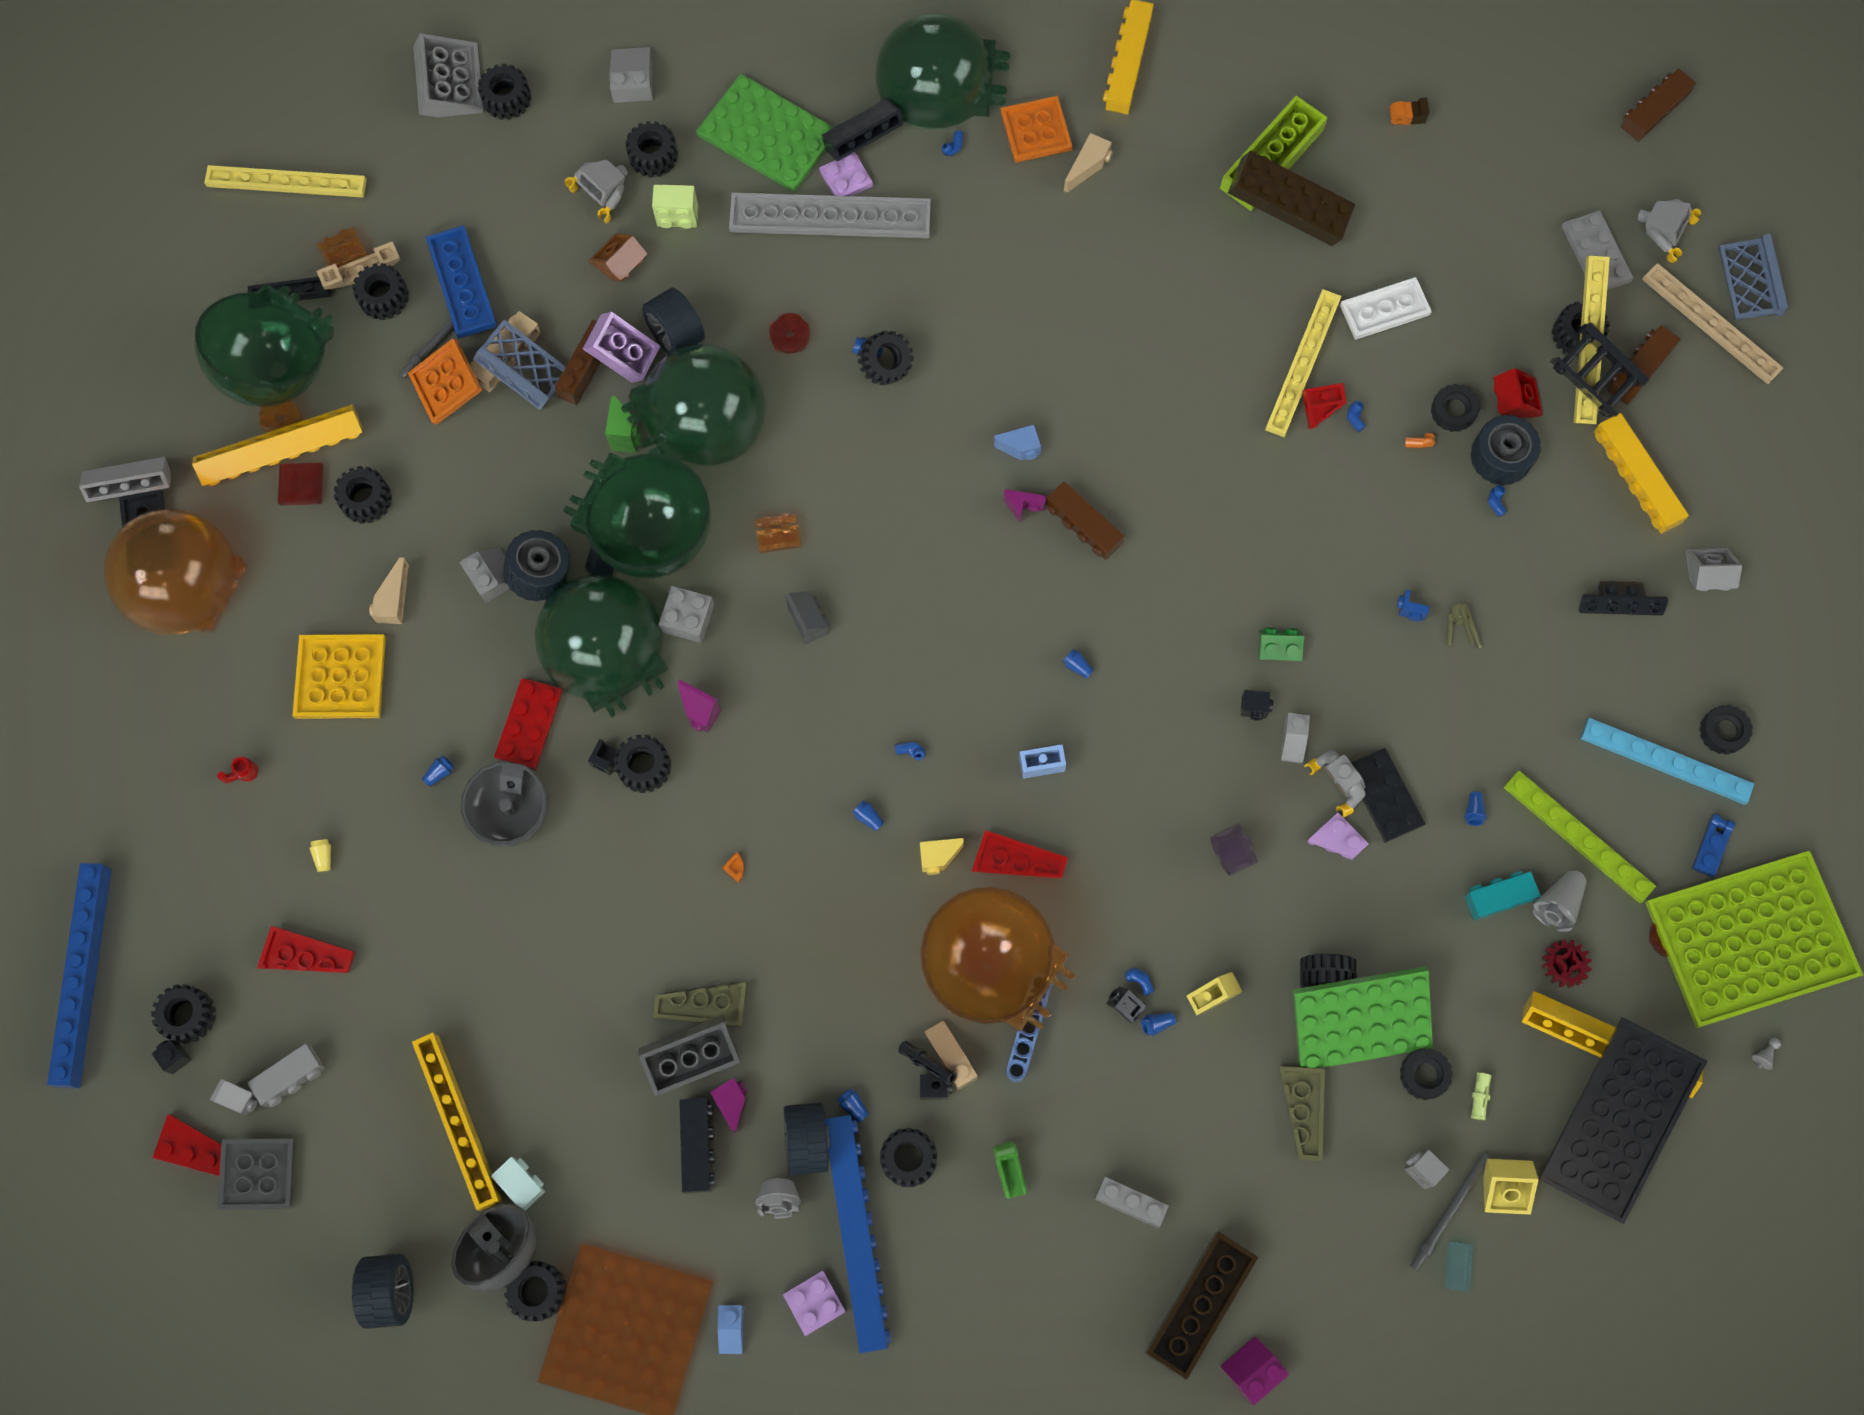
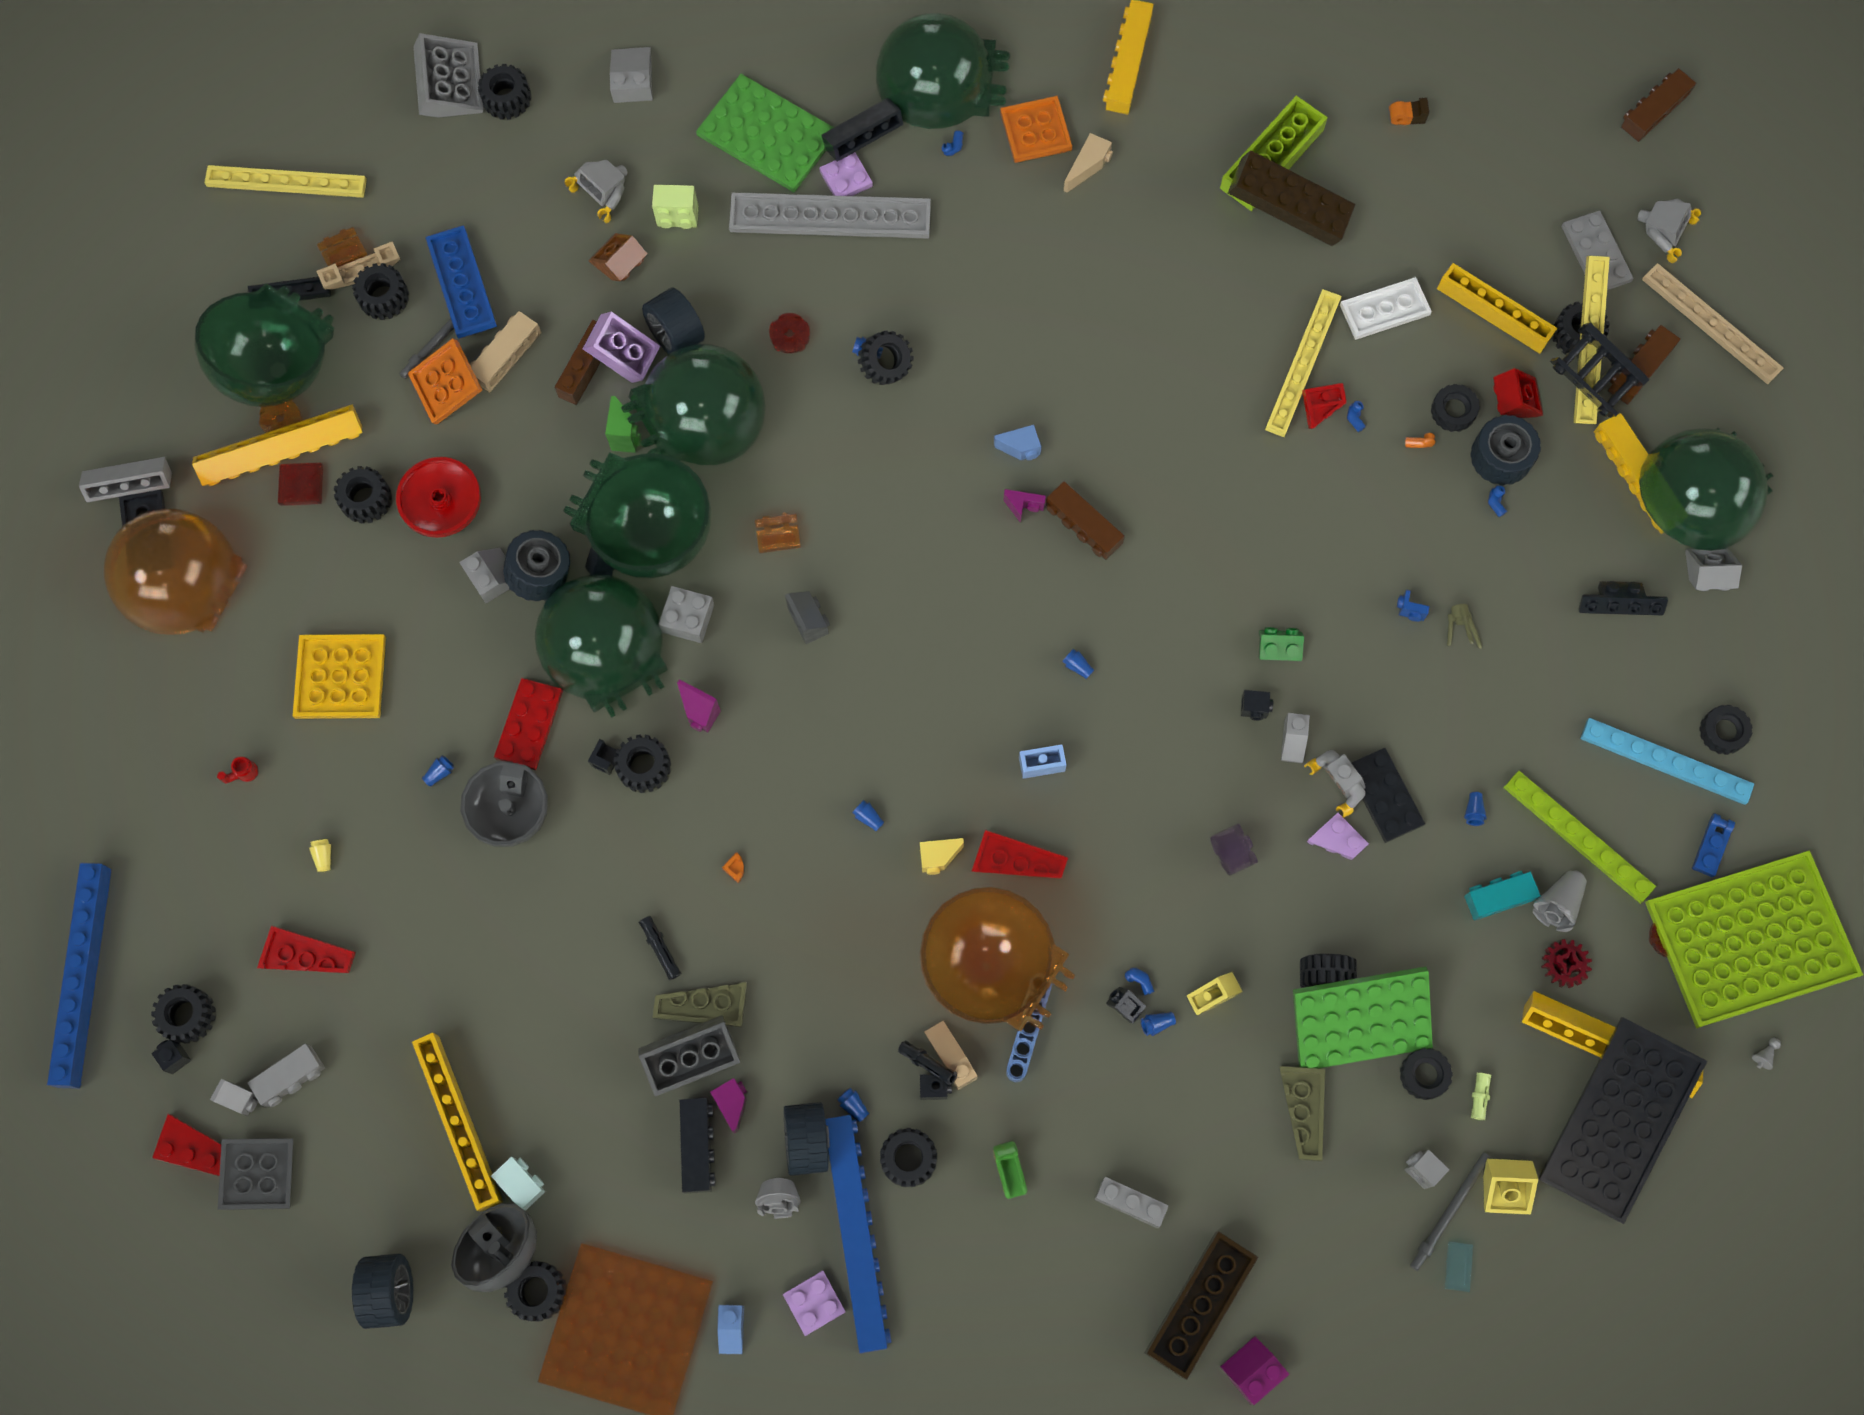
tan slope [369,557,409,624] -> none
sand blue fence [473,320,565,410] -> none
black tyre [625,121,678,178] -> none
blue arm [895,741,925,761] -> none
sand blue fence [1719,234,1788,321] -> none
none -> red dish [396,457,481,538]
none -> black pin [638,916,682,981]
none -> yellow brick [1437,263,1557,354]
none -> clear green windscreen [1639,428,1773,551]

